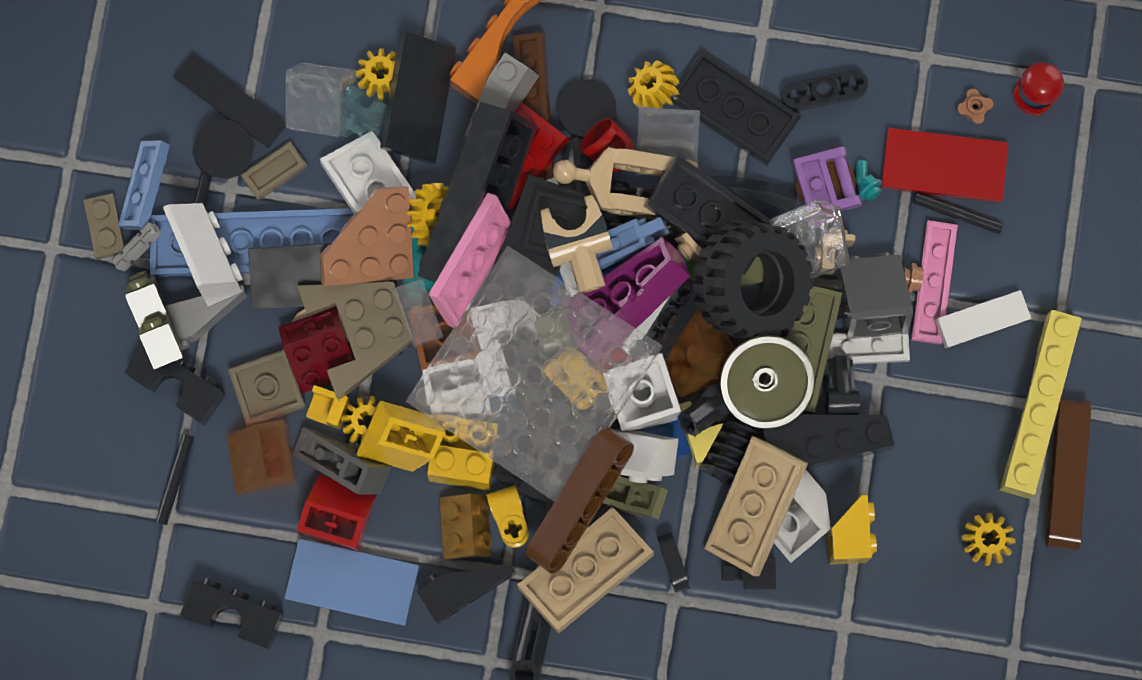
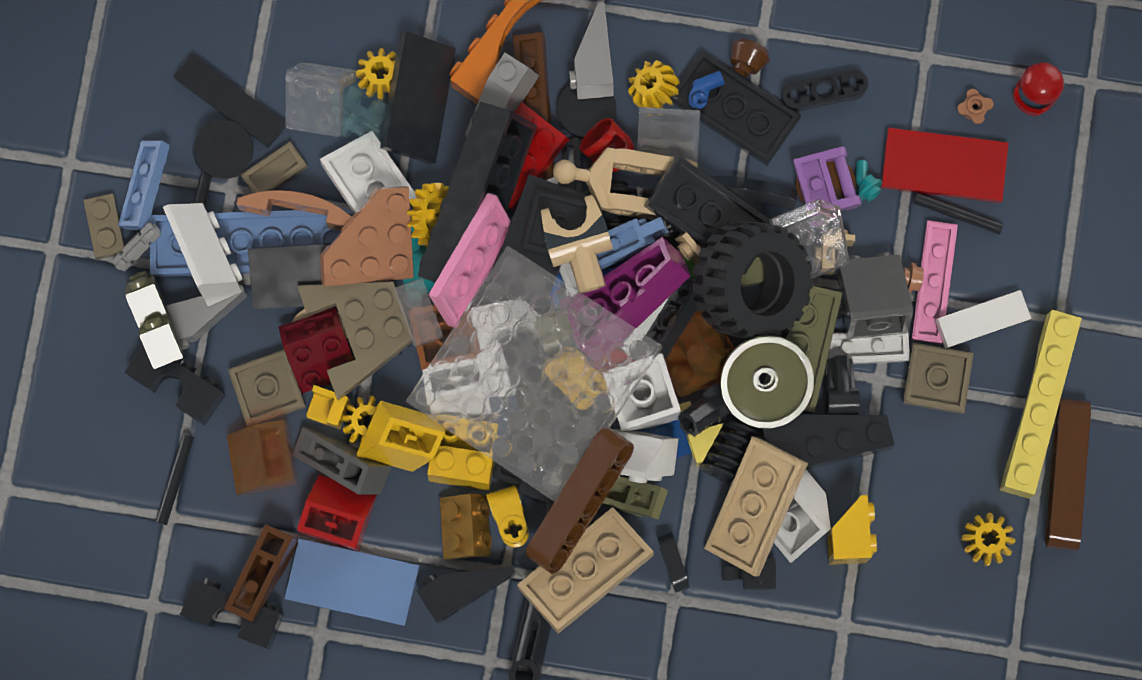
none -> reddish brown slope [224,524,298,622]
none -> nougat slope [236,190,351,231]
none -> light grey slope [569,2,614,99]
none -> blue arm [688,71,724,109]
none -> reddish brown cone [730,38,770,77]
none -> dark tan plate [903,343,974,414]

